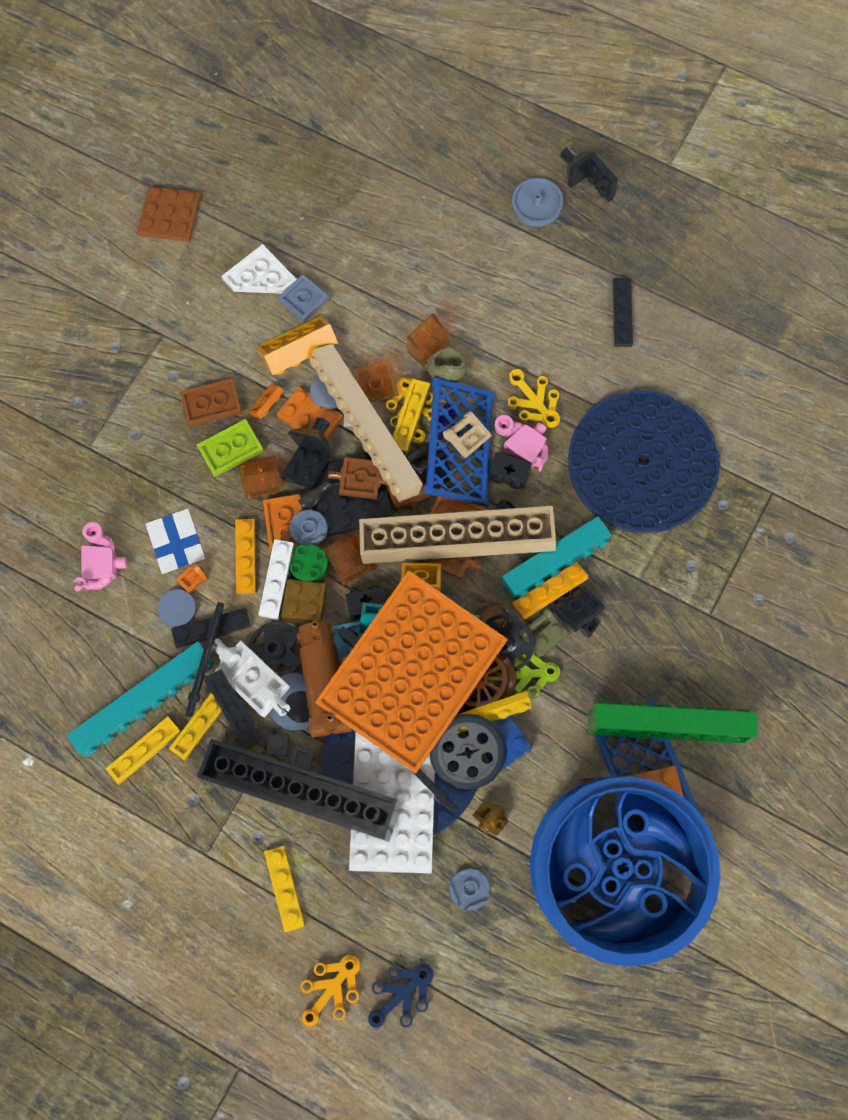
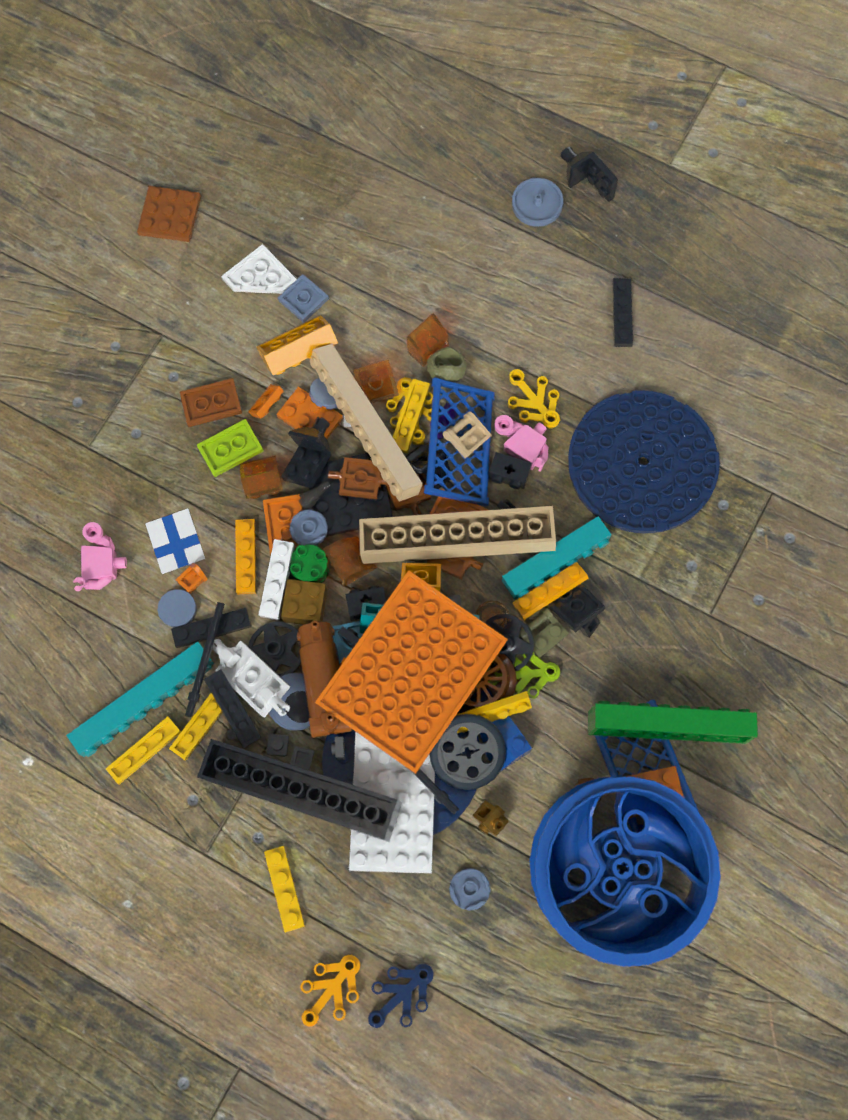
none -> dark grey plate [331,737,345,760]

